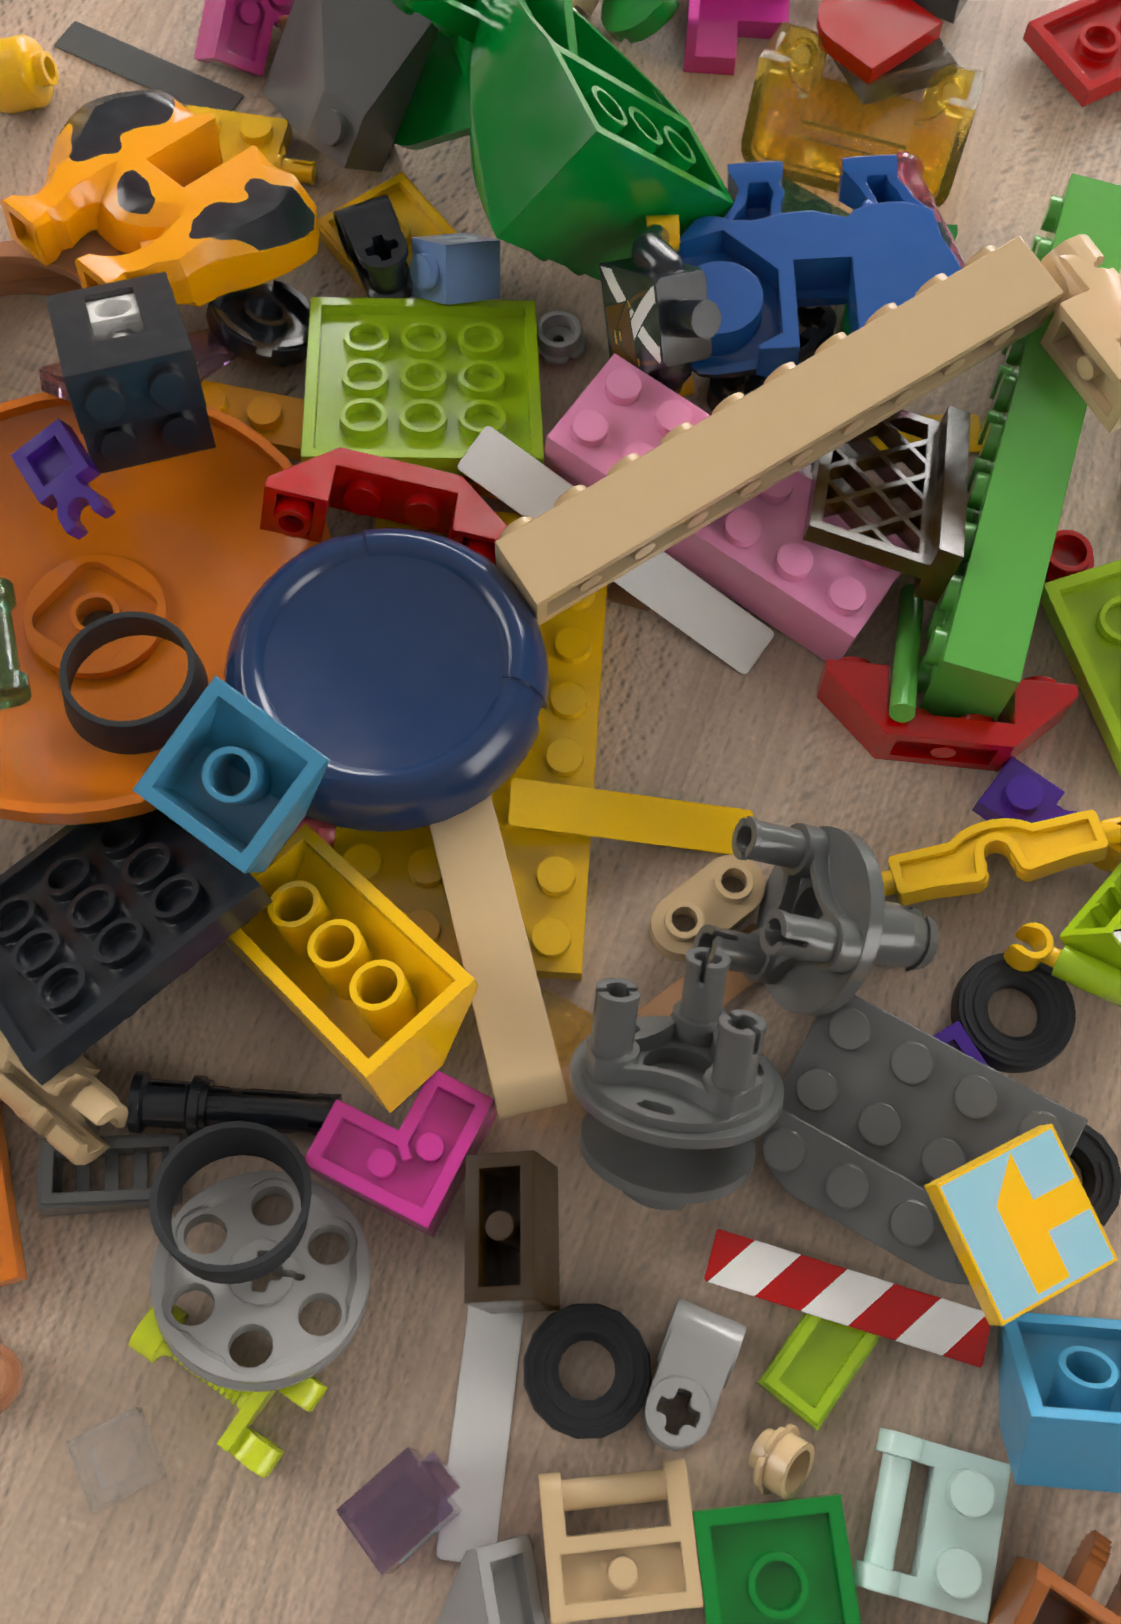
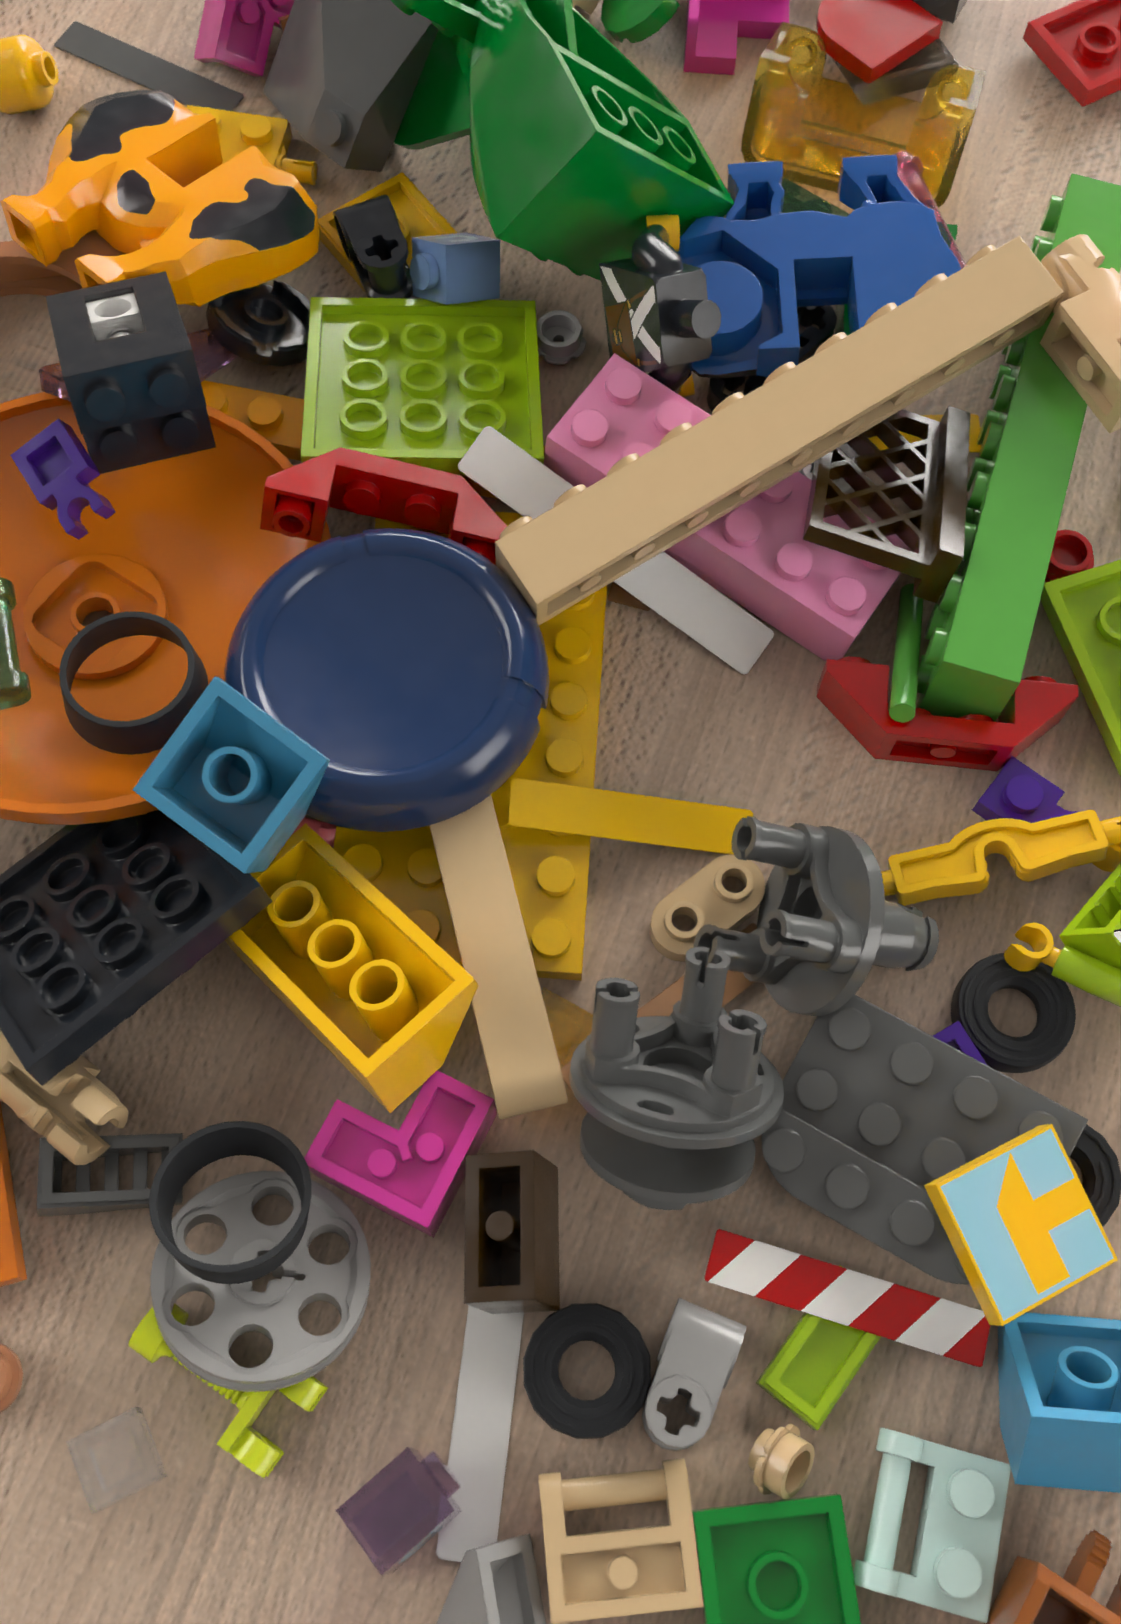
black pin [127,1071,342,1136] -> none

